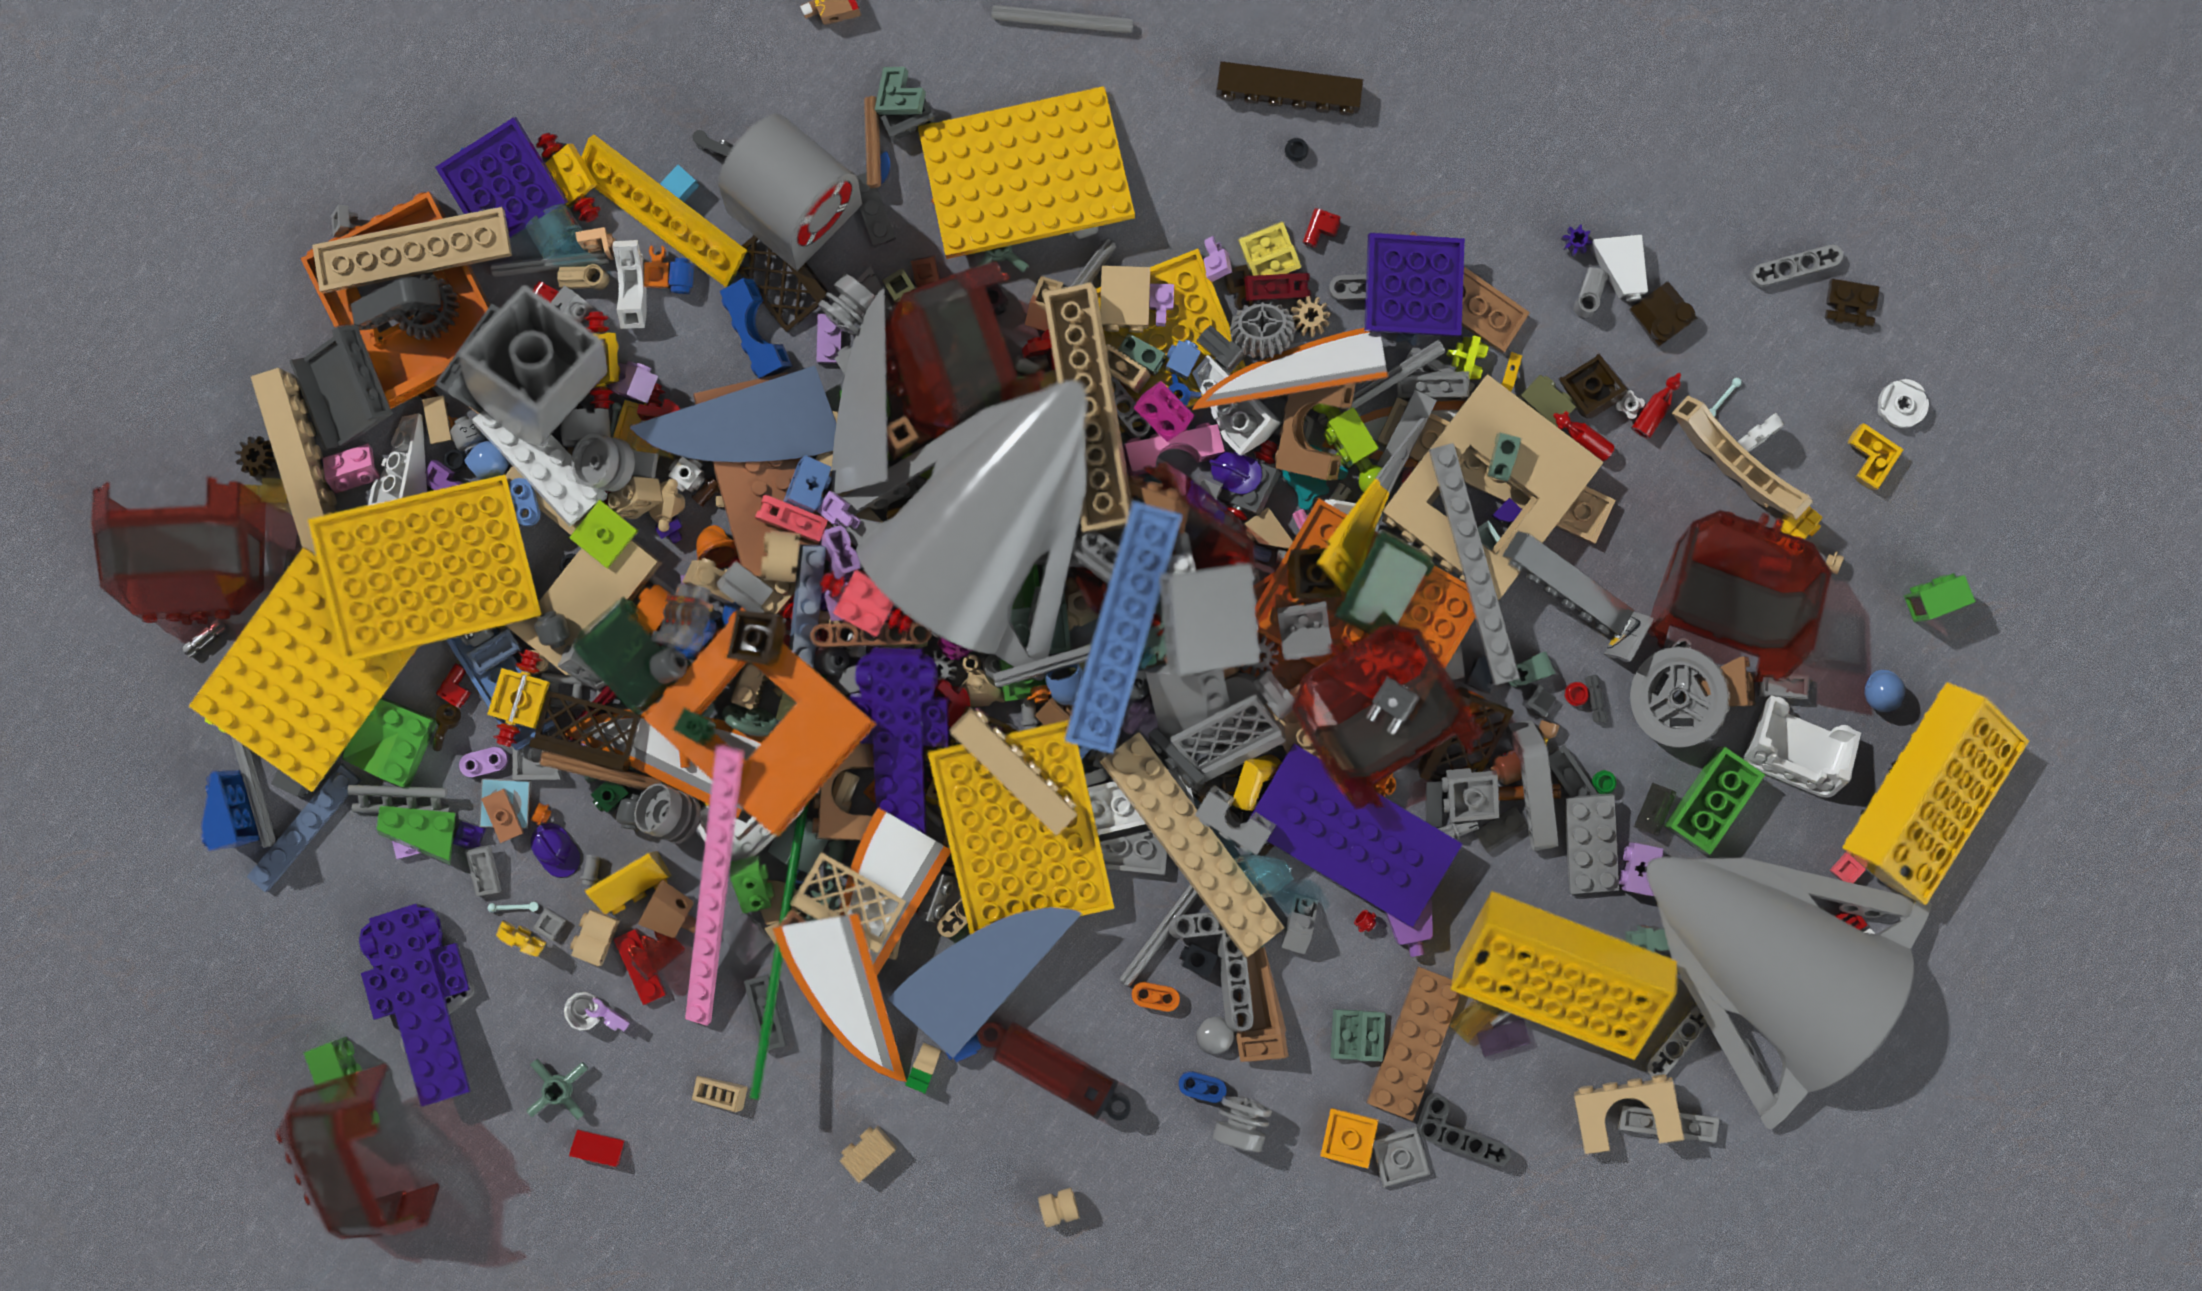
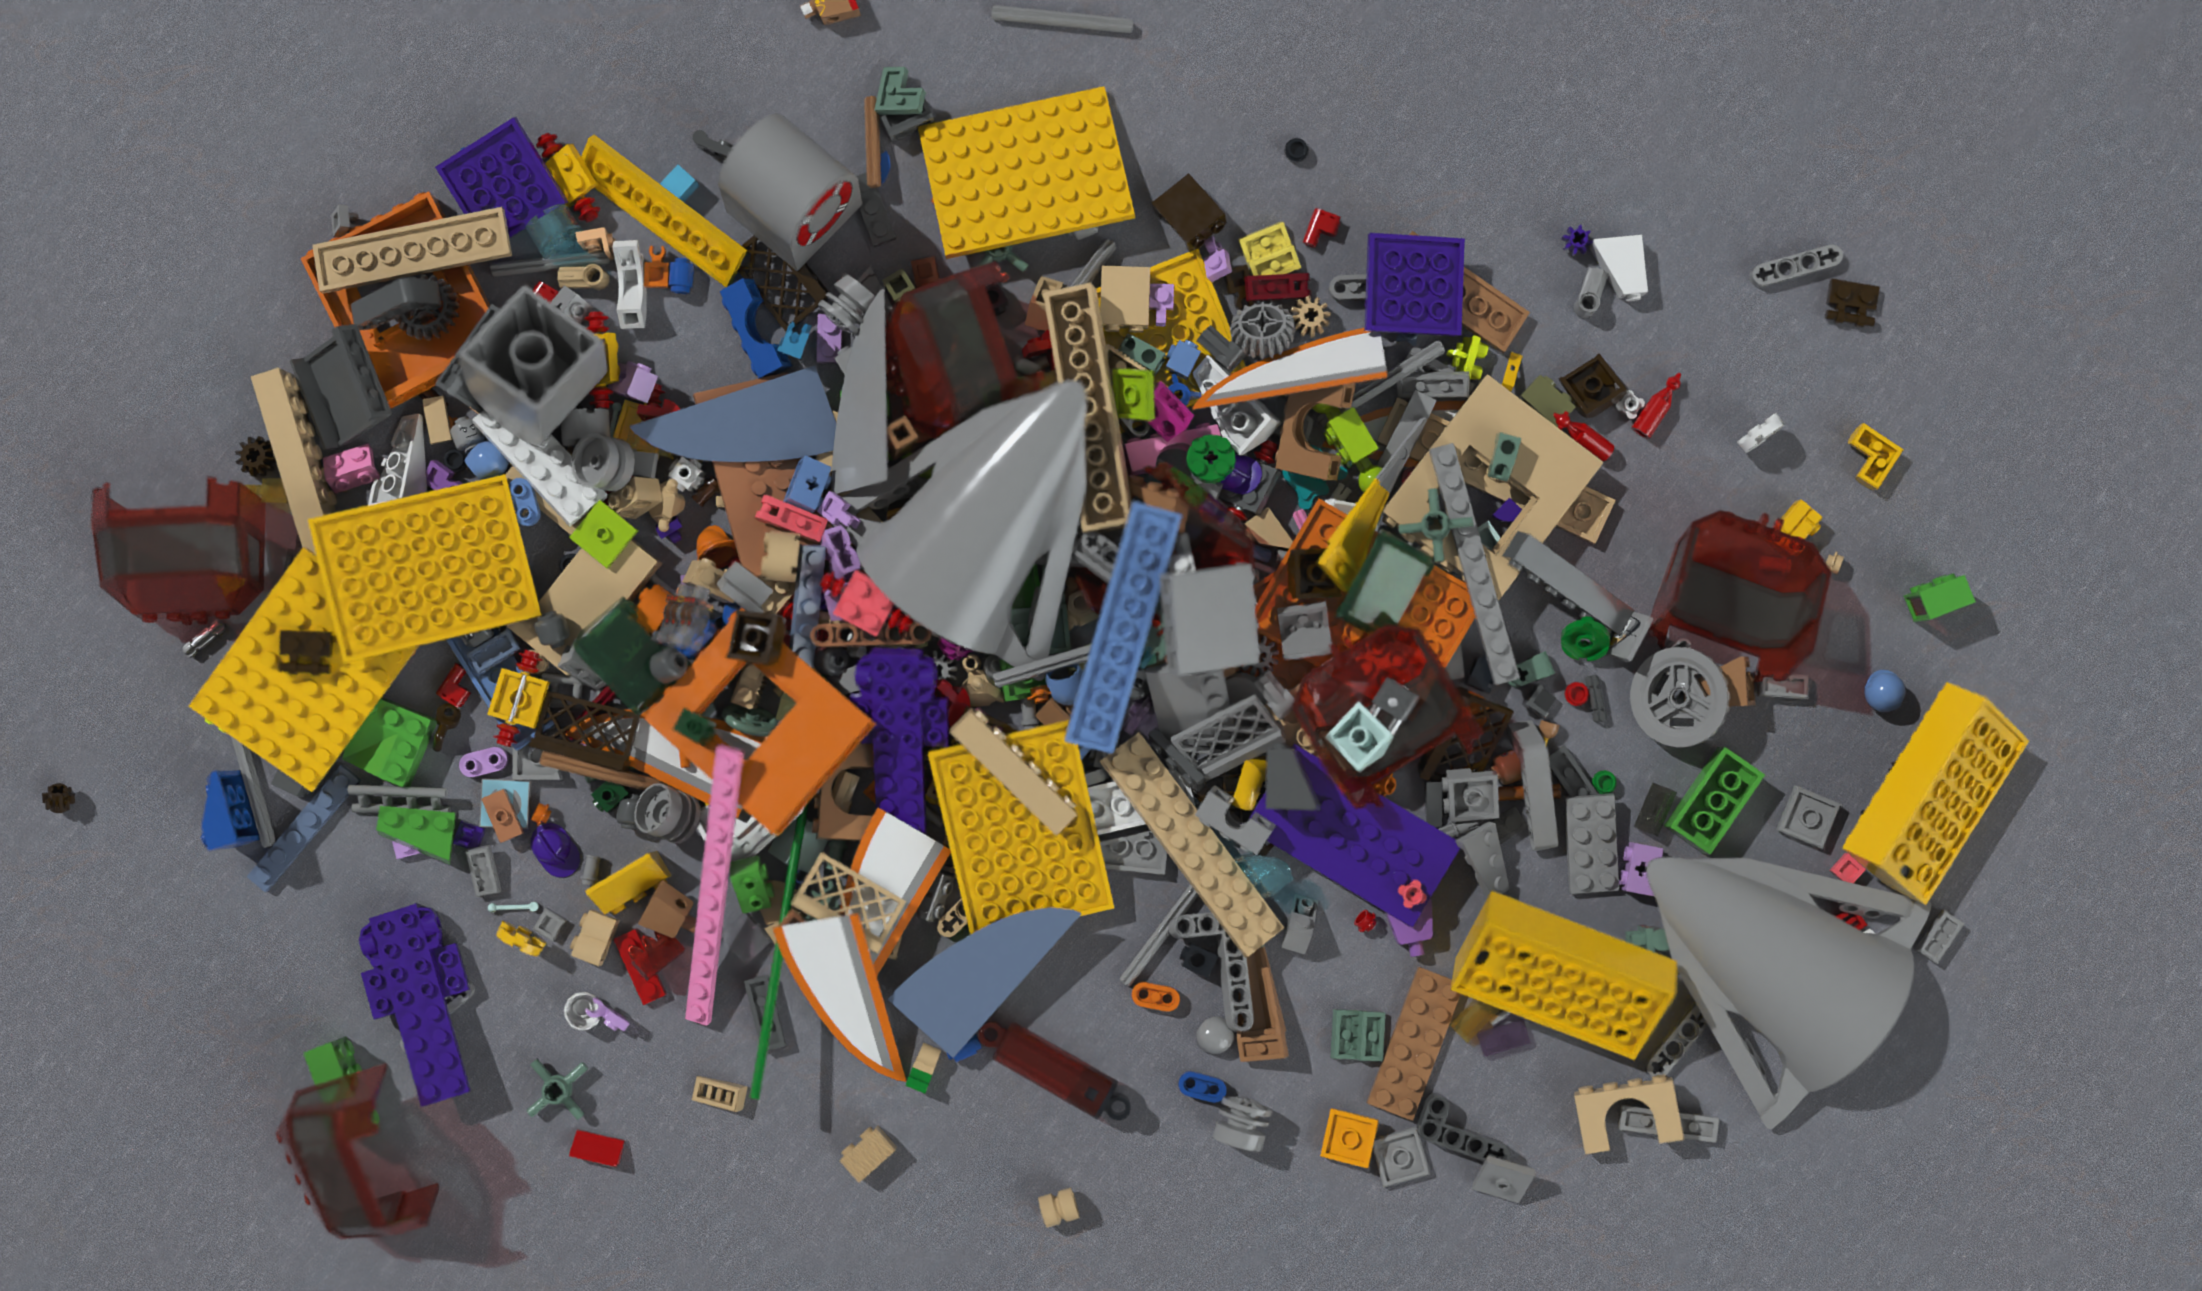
dark brown brick [1216,61,1363,116] -> none
dark brown slope [1629,281,1698,348] -> none
tan arch [1672,395,1813,520] -> none
light aqua hinge [1709,378,1742,417] -> none
white windscreen [1743,695,1861,798] -> none
white plate [1877,379,1929,428] -> none
none -> dark brown gear [42,783,75,813]
none -> dark brown plate [278,630,333,676]
none -> dark azure hinge [777,321,812,359]
none -> lime plate [1113,368,1155,421]
none -> dark brown panel [1151,173,1227,252]
none -> green plate [1187,435,1236,484]
none -> dark grey slope [1266,744,1321,810]
none -> light aqua slope [1325,702,1394,771]
none -> coral plate [1398,880,1427,908]
none -> sand green bar [1399,488,1474,563]
none -> light grey wing [1455,822,1510,898]
none -> light grey plate [1472,1156,1535,1203]
none -> green plate [1561,616,1610,661]
none -> light grey plate [1776,785,1842,849]
none -> light grey plate [1915,910,1964,964]

